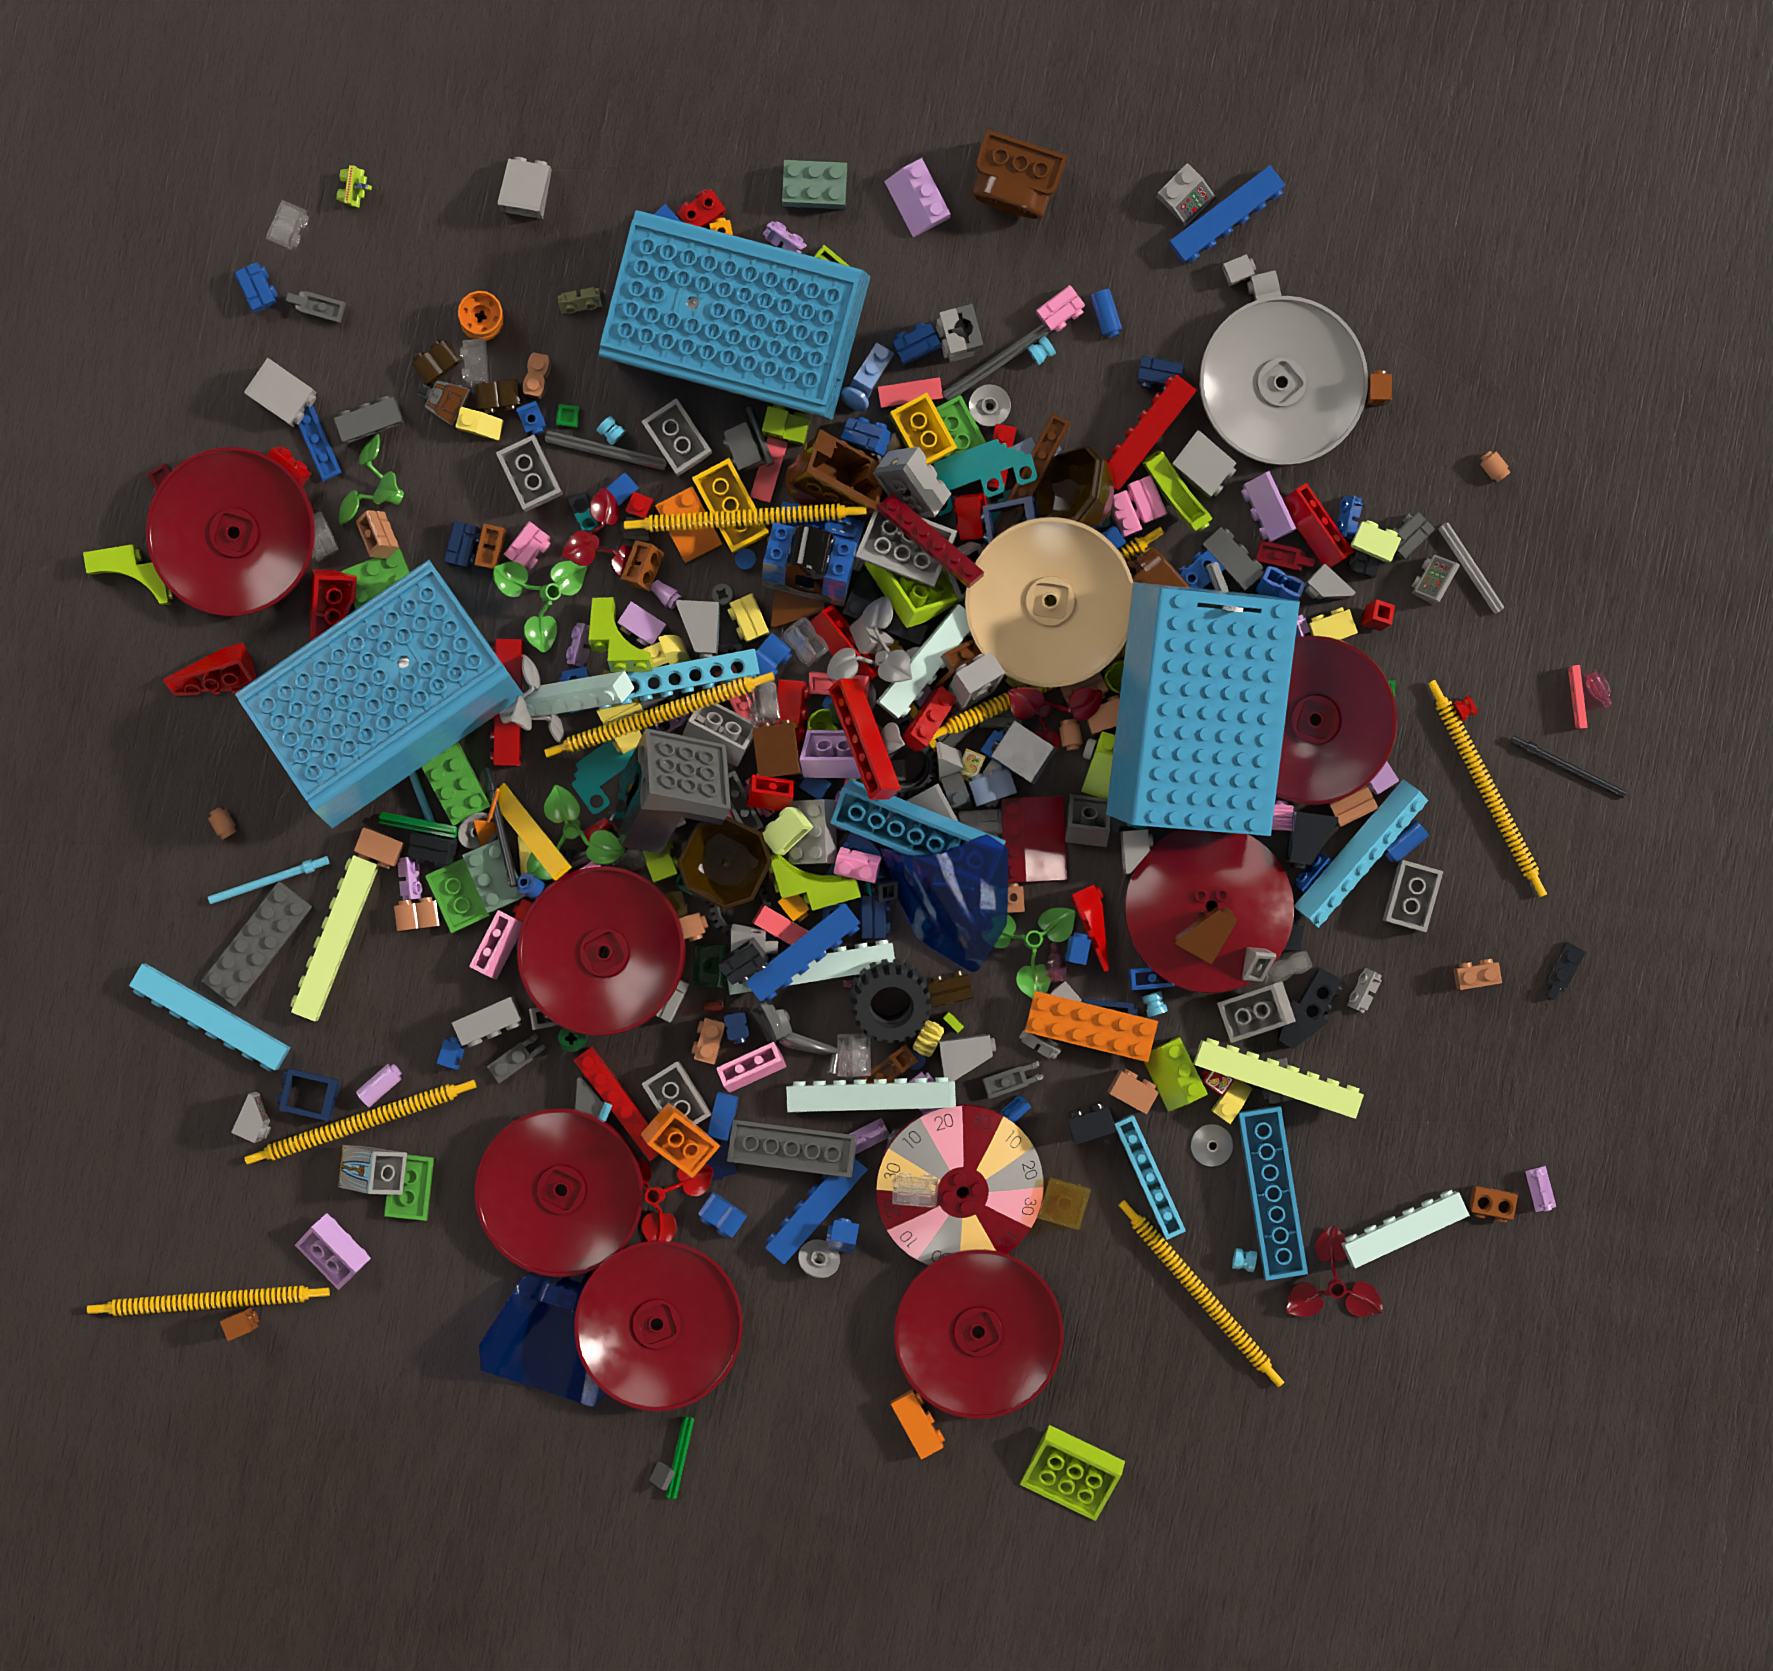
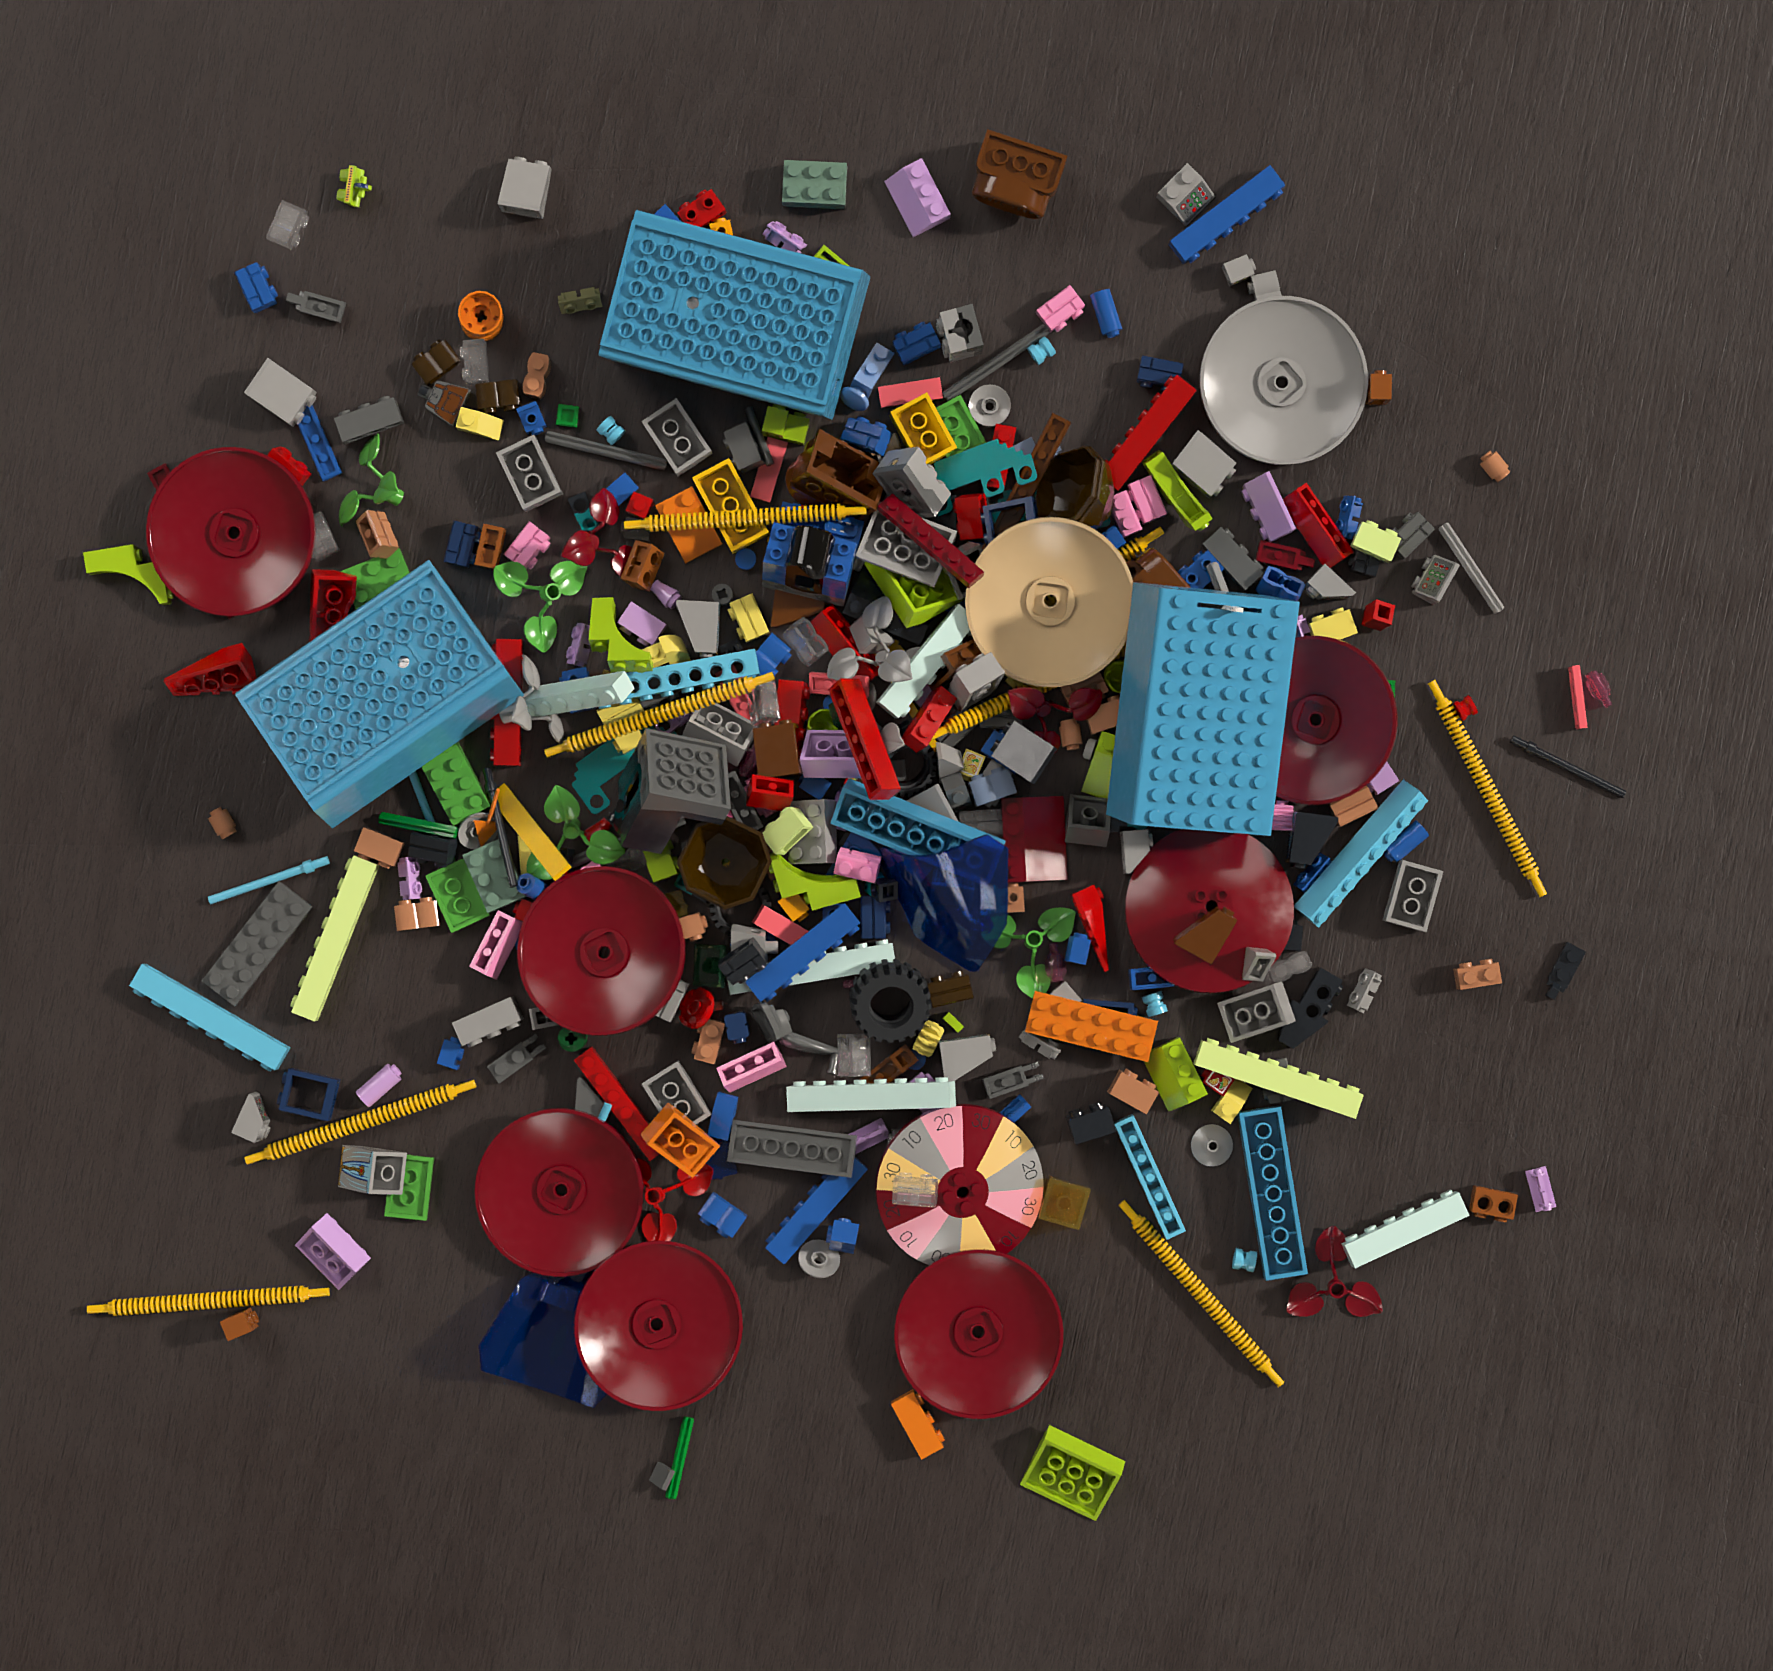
none -> red tile [679,987,714,1029]
none -> clear pink plant [737,743,757,779]

